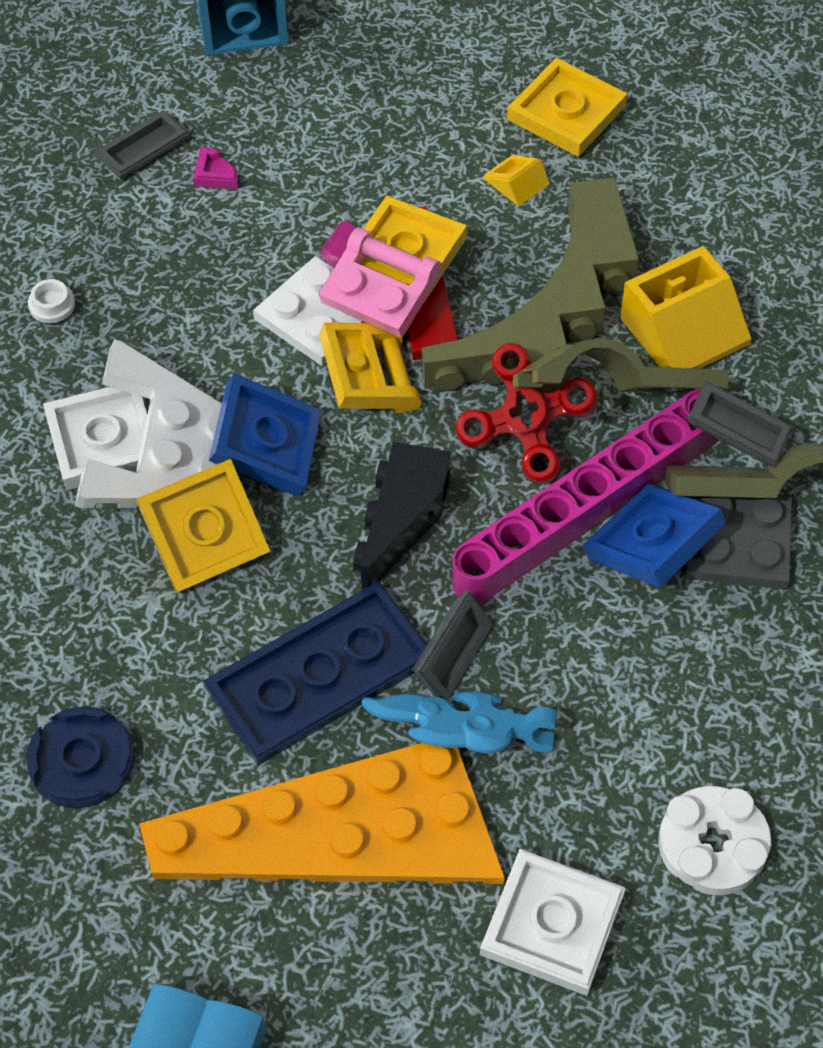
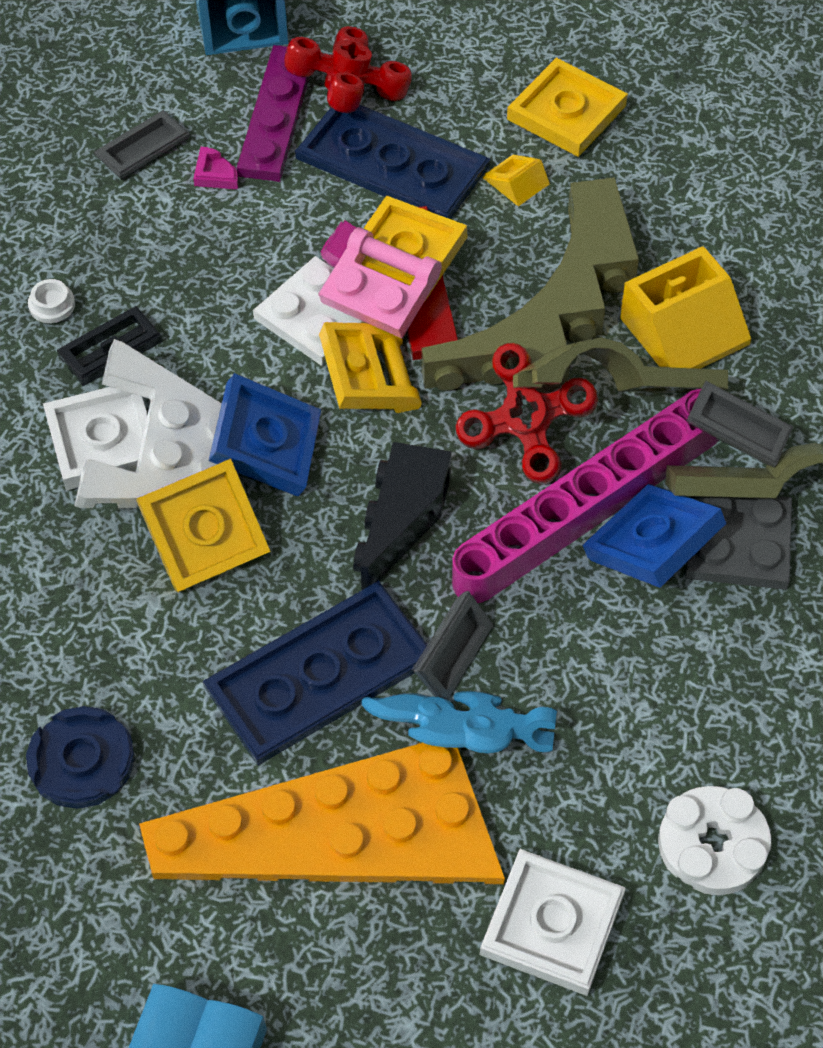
none -> black tile [57,306,162,386]
none -> magenta plate [236,45,310,182]
none -> red gear [284,26,412,113]
none -> dark blue tile [295,105,490,219]

